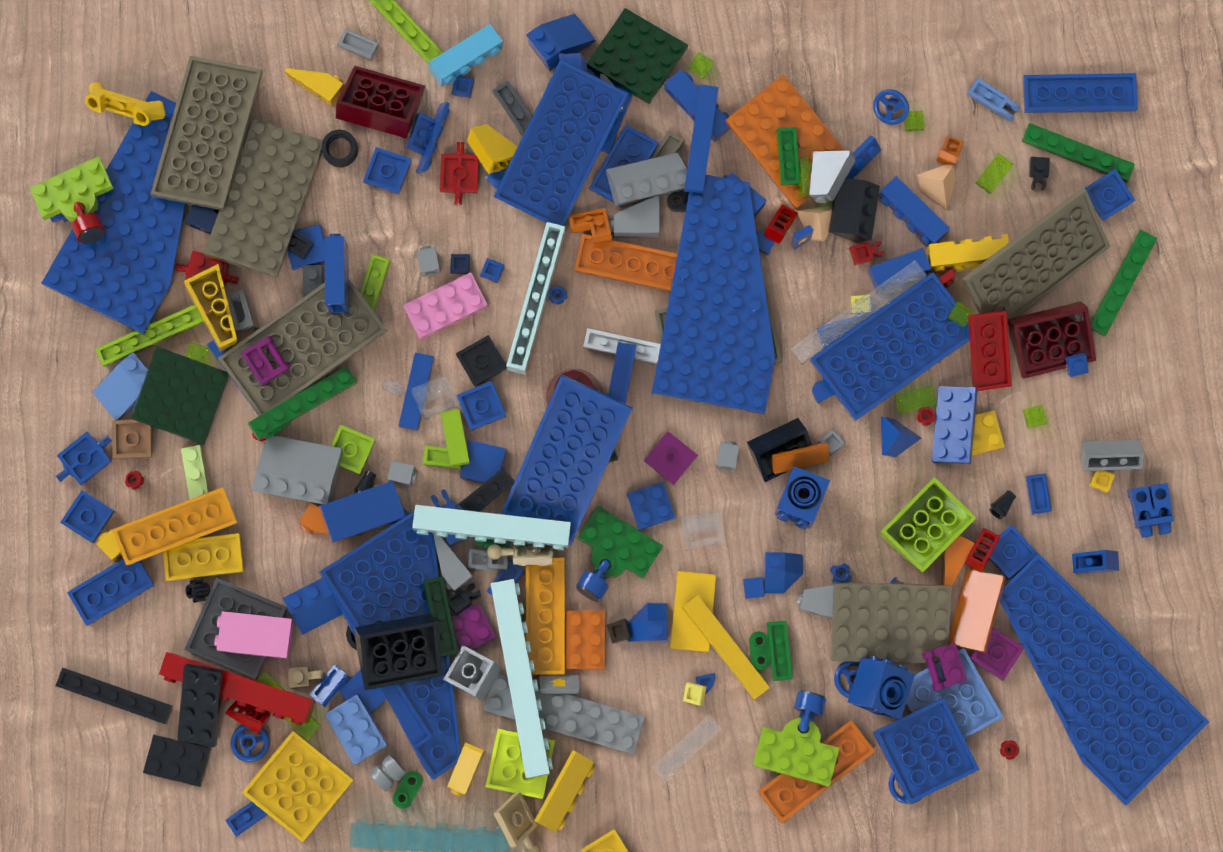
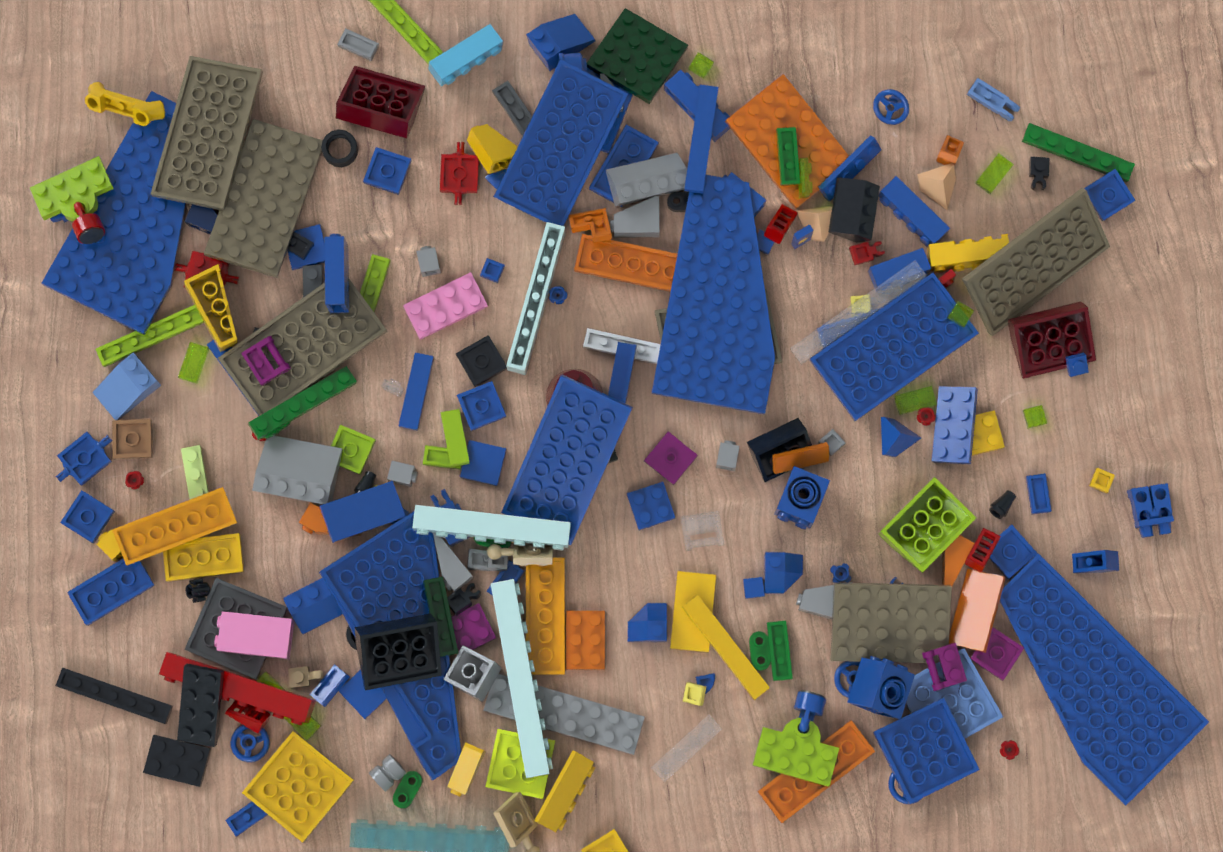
dark green plate [130,346,228,445] -> none
light grey slope [226,289,254,333] -> none
yellow slope [285,68,344,107] -> none
medium blue plate [325,694,389,765] -> none
blue bracket [405,102,450,174] -> none
clear plate [411,375,460,420] -> none
dark blue tile [450,254,470,274] -> none
blue tile [452,76,474,98] -> none
black plate [459,467,515,512] -> none
light grey tile [539,675,579,694] -> none
green plate [576,506,663,602] -> none
dark brown plate [607,618,632,644] -> none
dark tan tile [650,131,685,159] -> none
slope [809,150,856,203] -> none
blue tile [812,381,835,404] -> none
clear neon green tile [904,111,924,132] -> none
red plate [968,310,1012,391] -> none
blue plate [1022,73,1138,113] -> none
light grey brick [1080,440,1144,471] -> none
green plate [1091,230,1158,337] -> none

